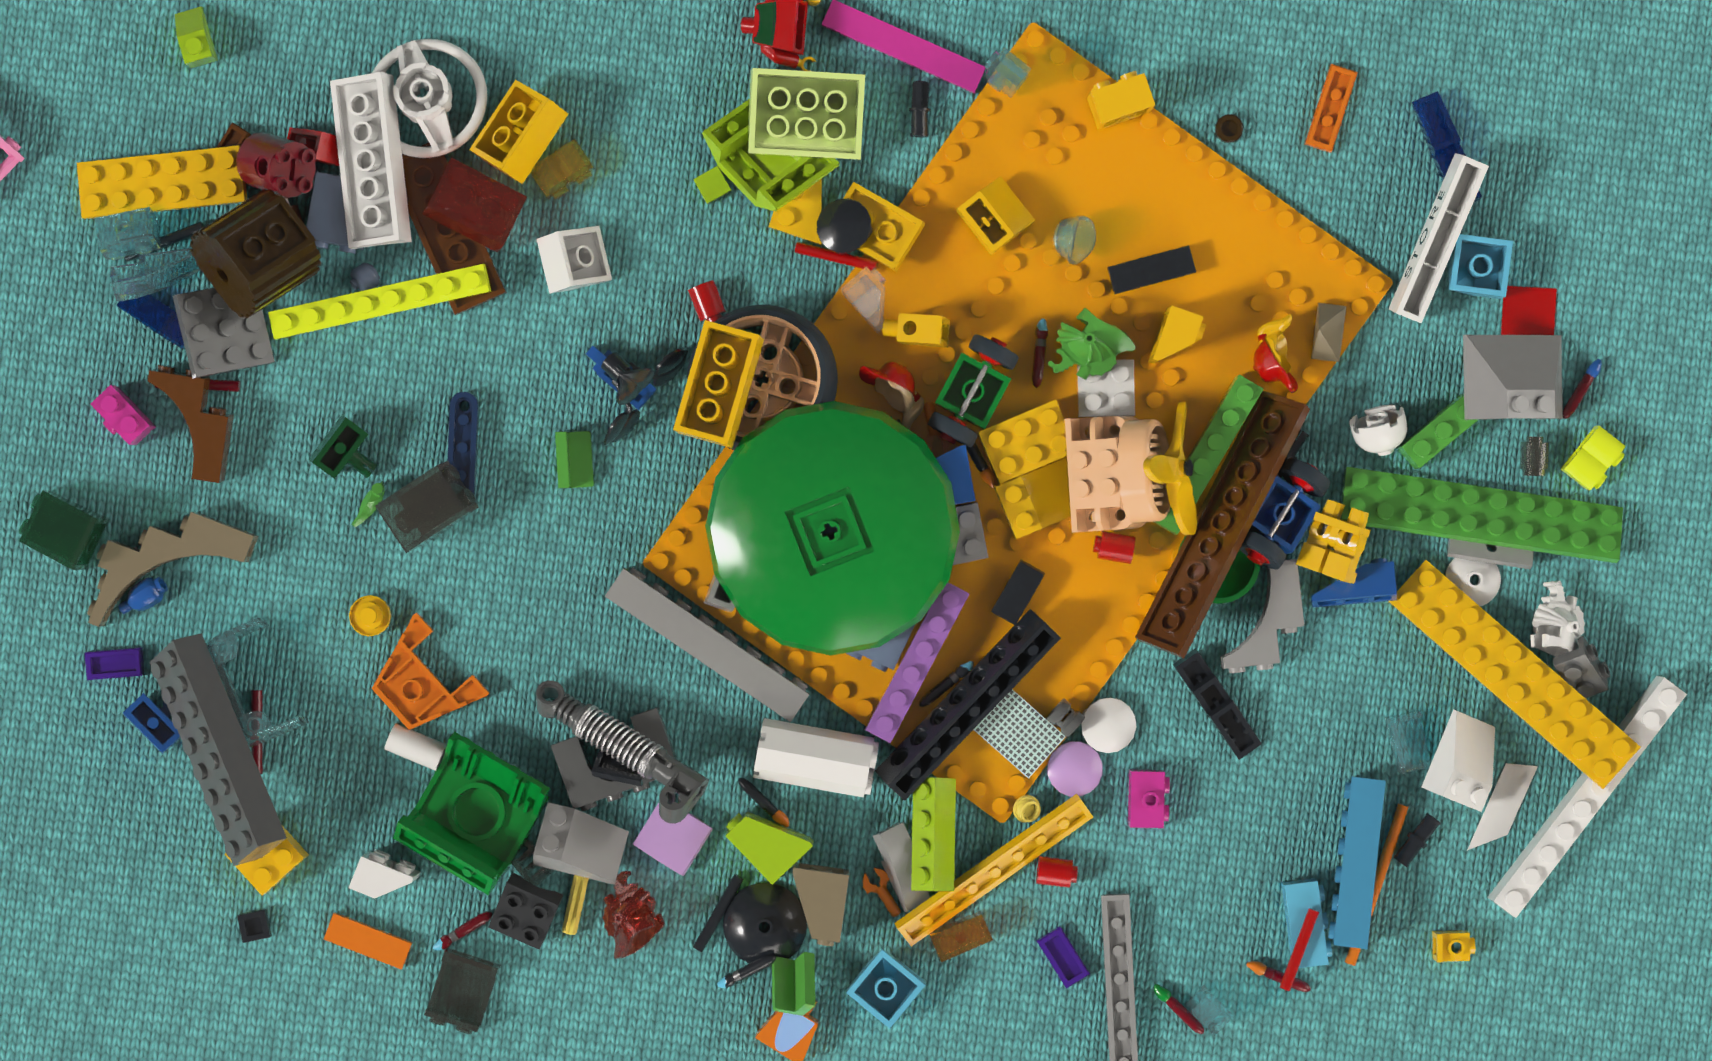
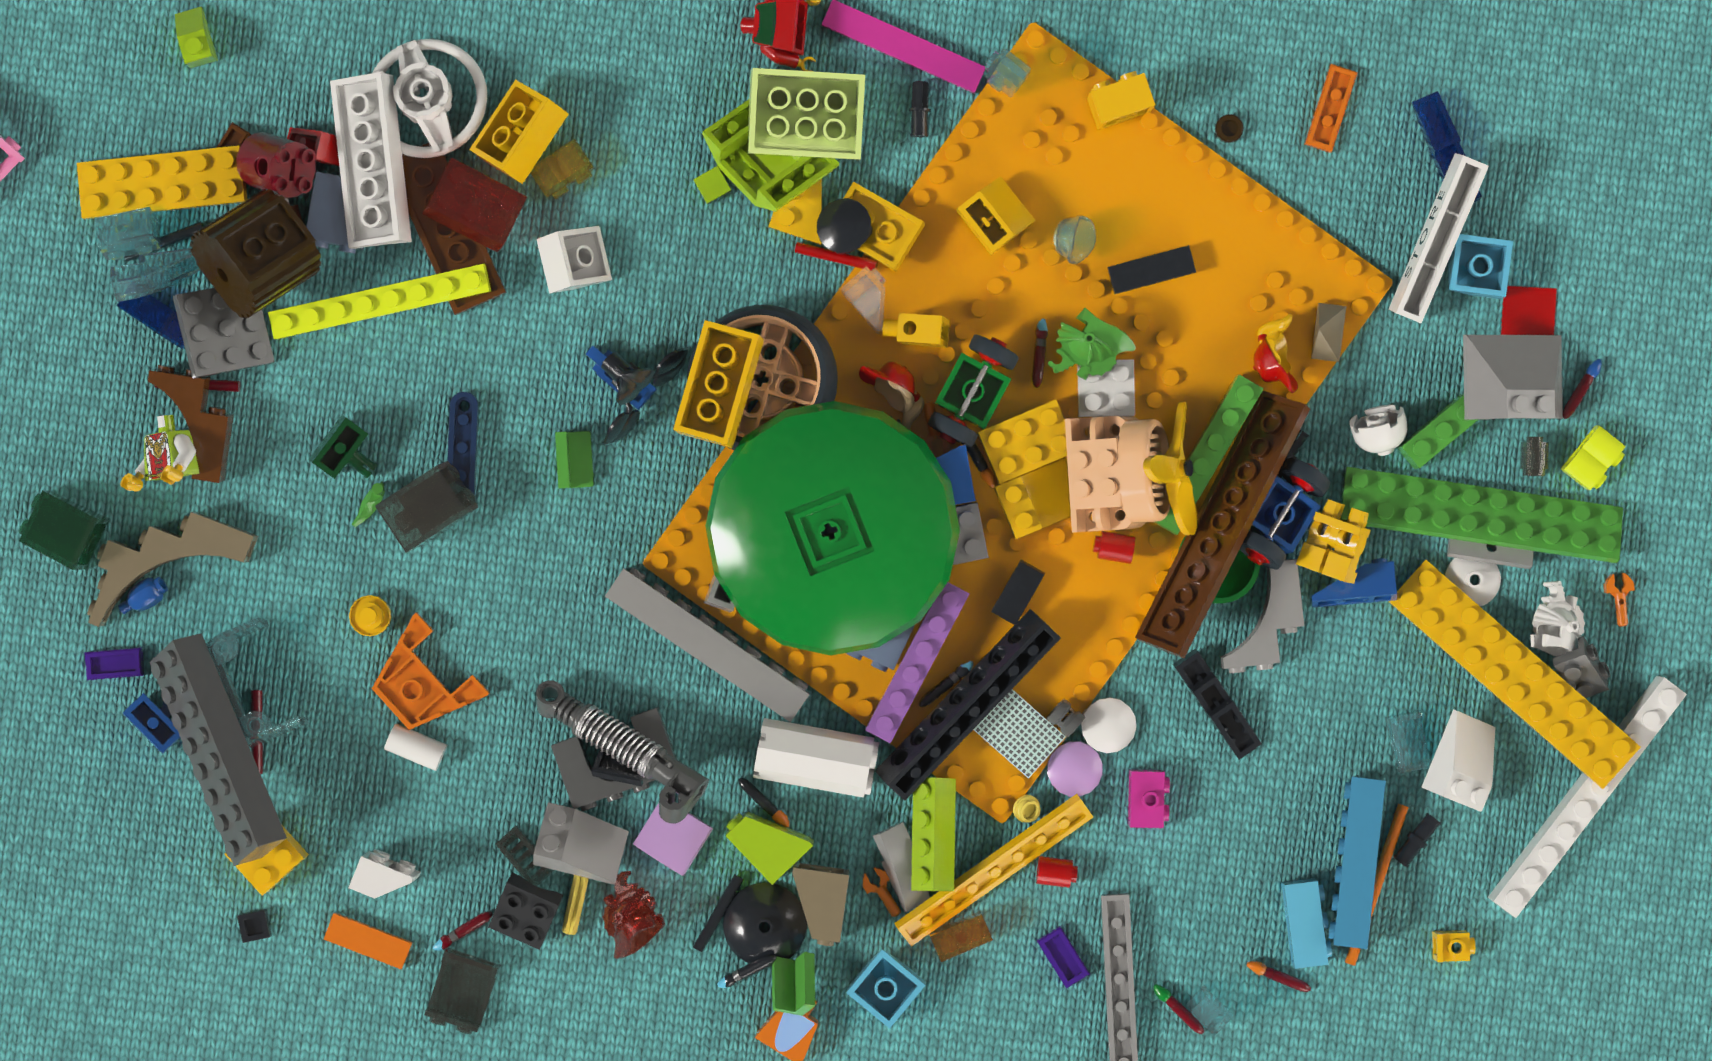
dark pink brick [91,385,156,446] -> none
sand blue piece [350,263,380,291] -> none
green panel [393,731,550,895] -> none
red brick [688,280,726,322] -> none
yellow slope [1148,305,1206,364] -> none
red bar [1280,908,1319,991] -> none
white sticker [1467,763,1538,850] -> none
none -> torso [120,415,199,492]
none -> orange bar [1604,573,1635,627]

